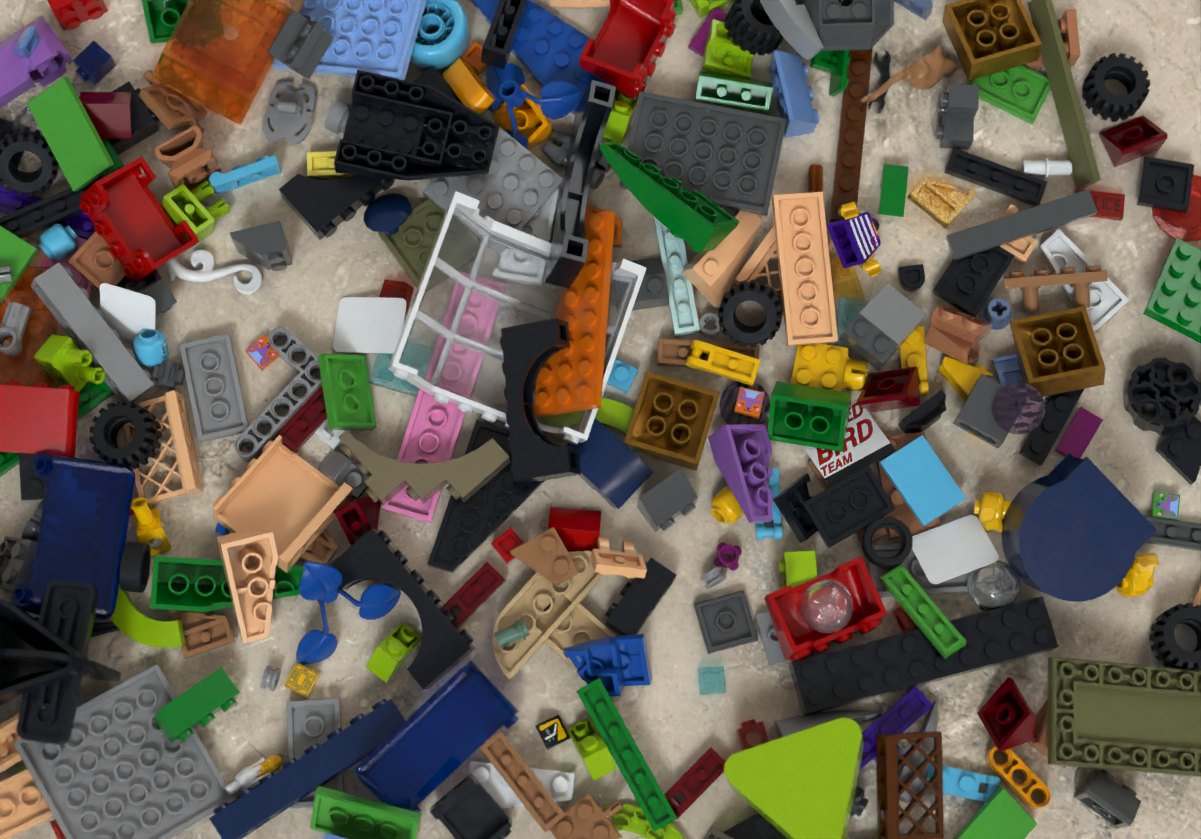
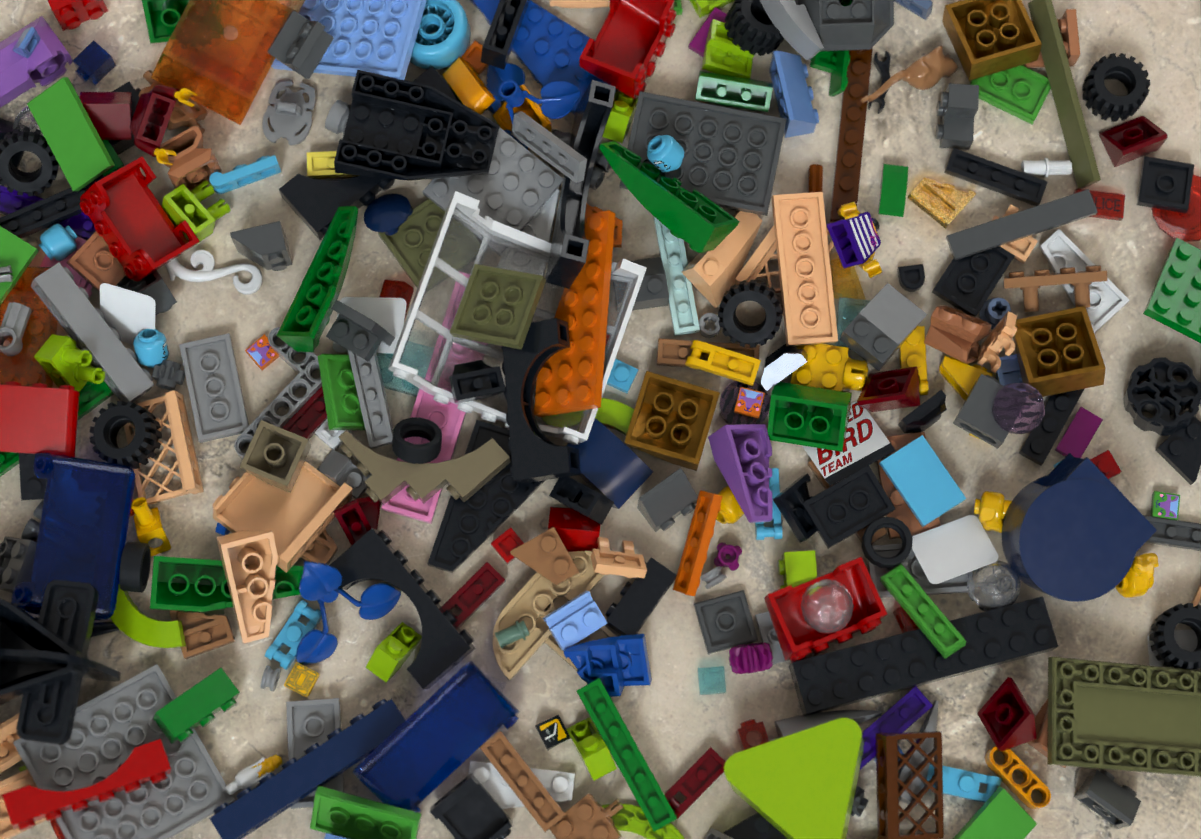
none -> red arch [2,739,171,831]
none -> dark red torso [130,85,197,165]
none -> dark tan slope [239,420,311,493]
none -> medium azure plate [264,599,322,670]
none -> green wedge [276,206,359,352]
none -> dark grey bracket [326,300,395,362]
none -> light grey plate [348,350,394,449]
none -> black tyre [392,418,442,464]
none -> olive plate [449,264,546,350]
none -> black slope [449,360,506,403]
none -> light grey plate [511,111,587,183]
none -> light blue plate [543,590,607,651]
none -> black brick [549,477,614,525]
none -> medium azure head [647,135,684,172]
none -> orange plate [673,490,722,597]
none -> magenta gear [729,642,773,674]
none -> slope [760,344,808,391]
none -> light nougat plate [978,311,1017,373]
none -> red plate [1090,450,1122,479]

